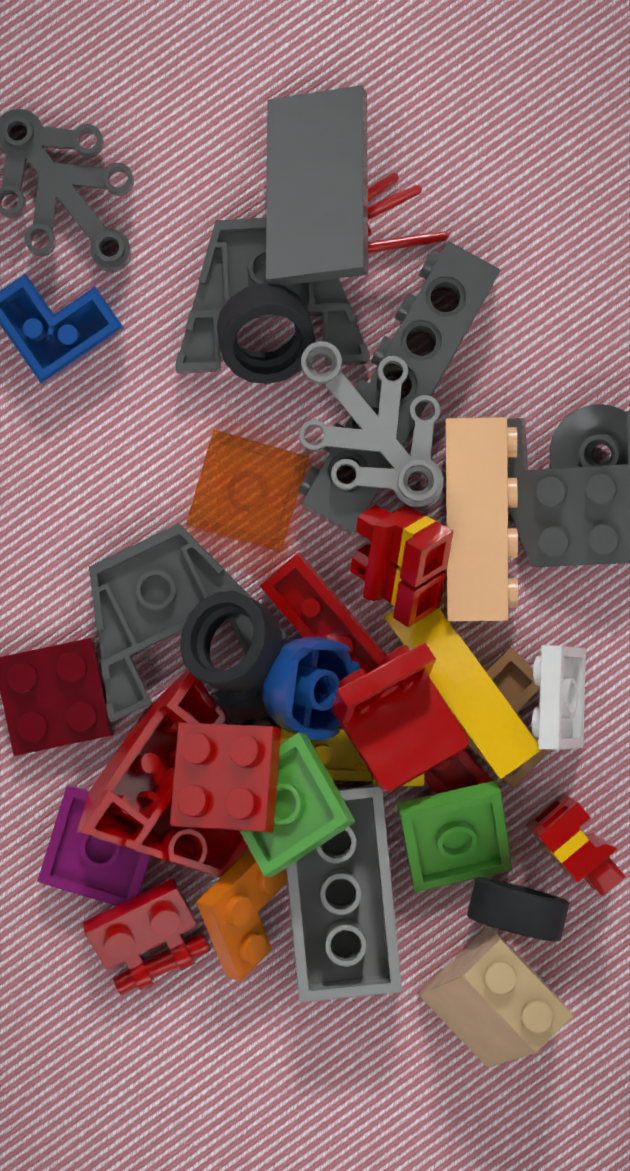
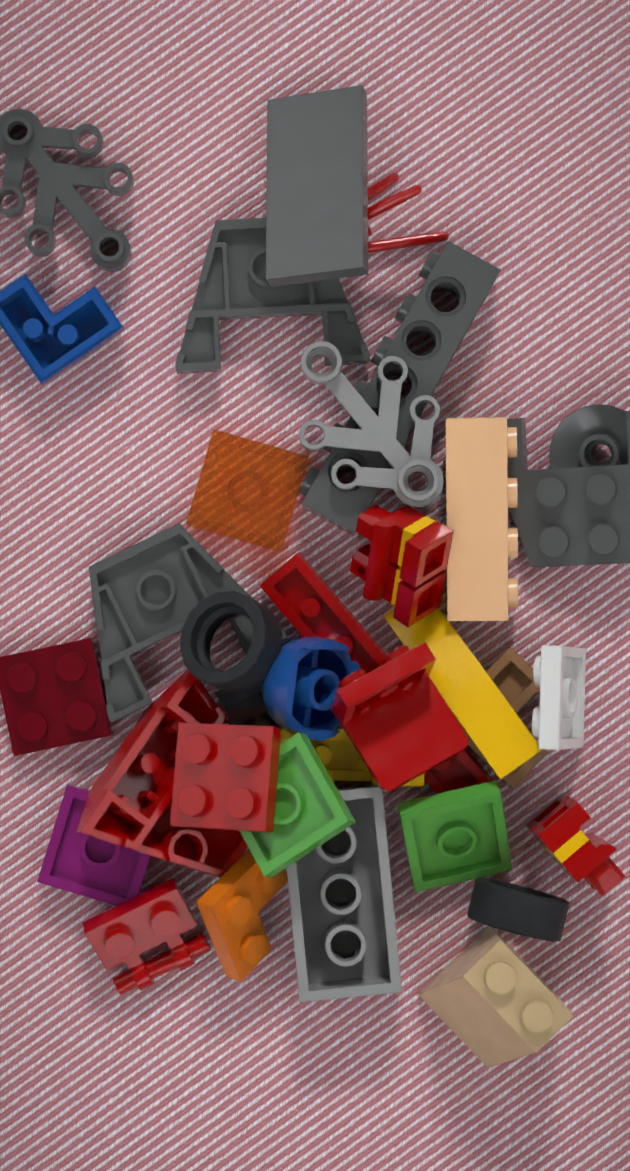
black tyre [217,283,316,384] -> none

